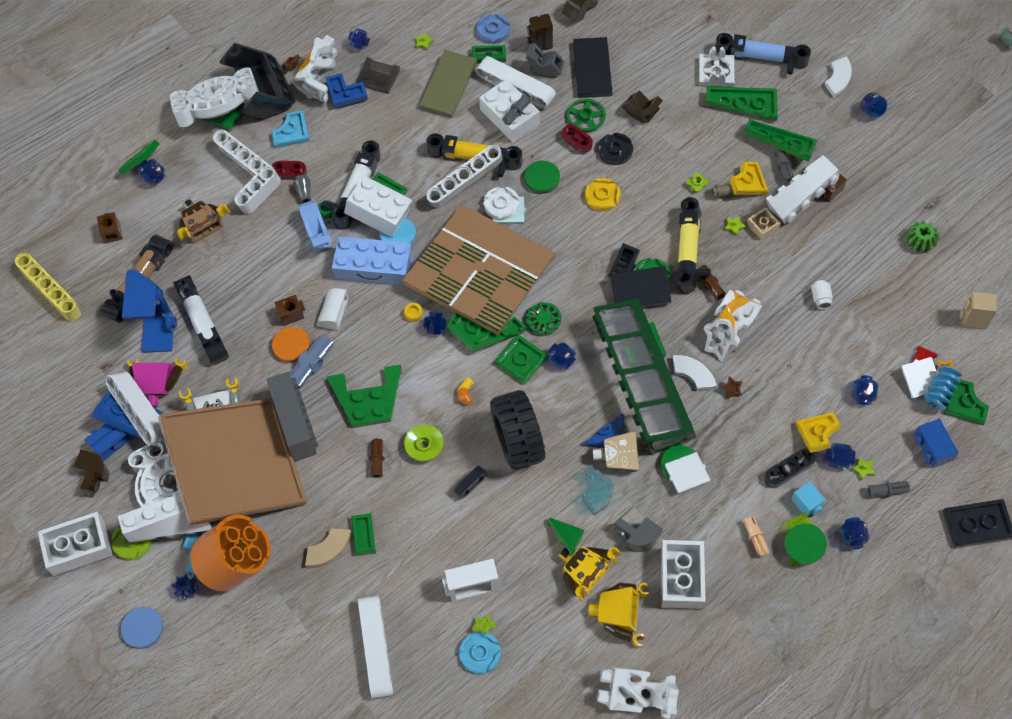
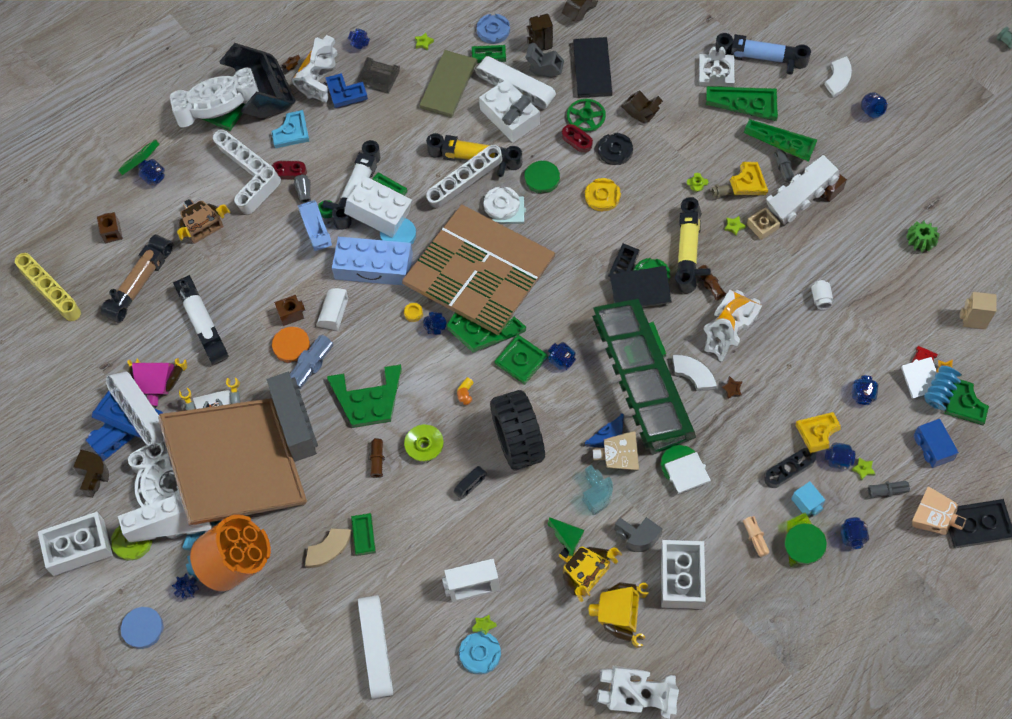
blue windscreen [122,269,177,353] -> none
green wheel [526,302,561,335] -> none
none -> light nougat torso [912,487,966,535]

